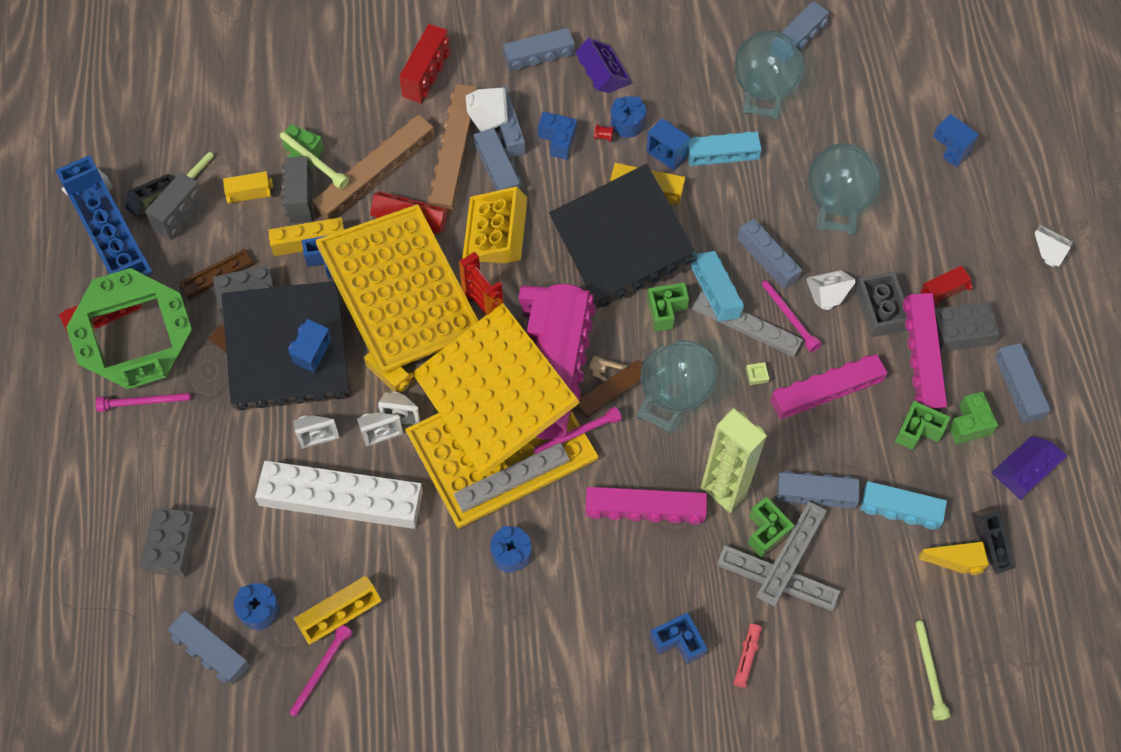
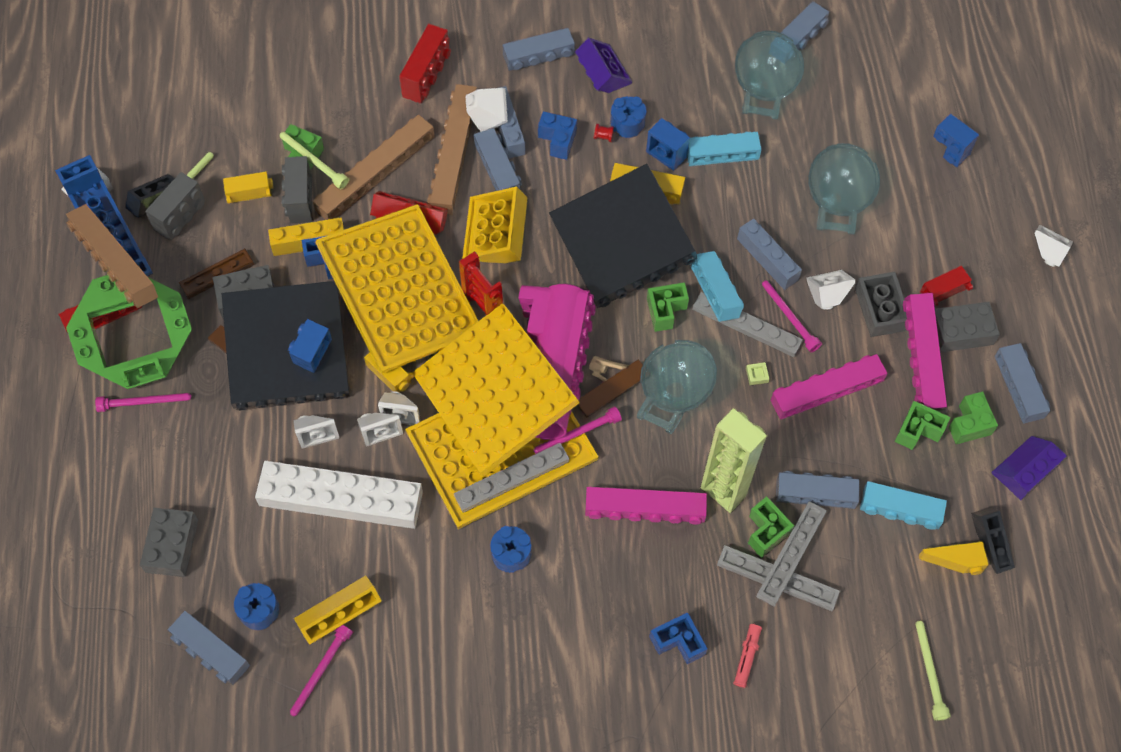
none -> medium nougat brick [66,204,158,308]

